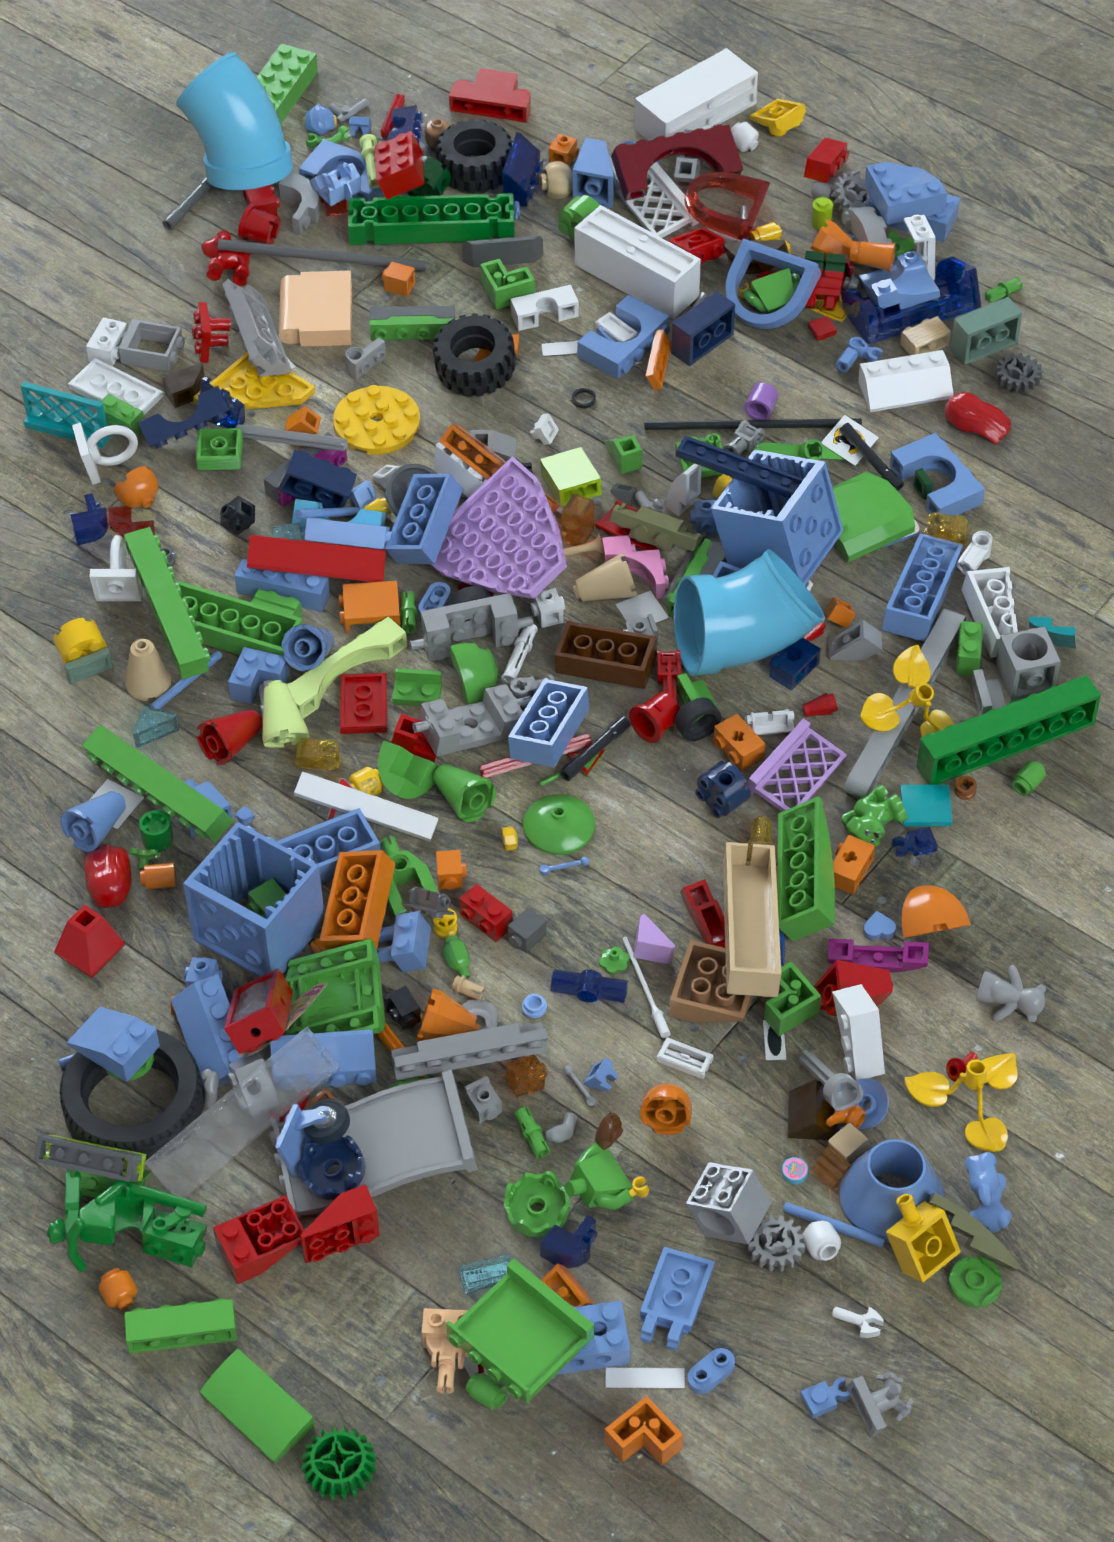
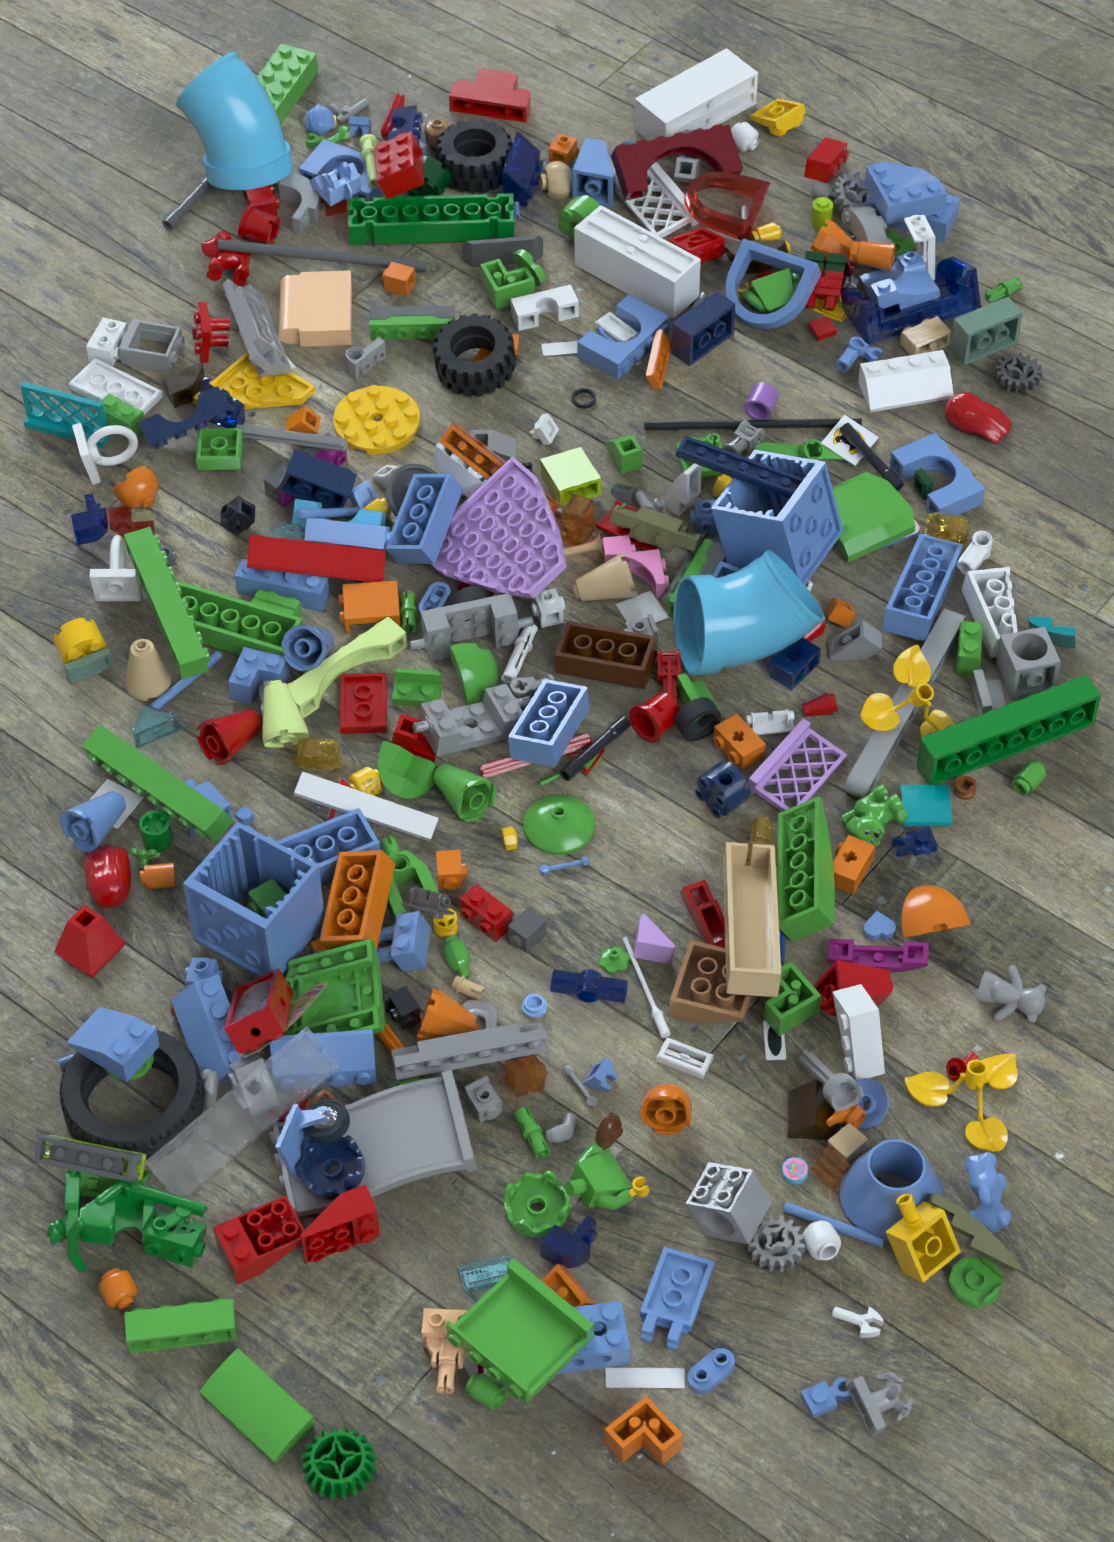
none -> bright green tile [512,249,546,286]

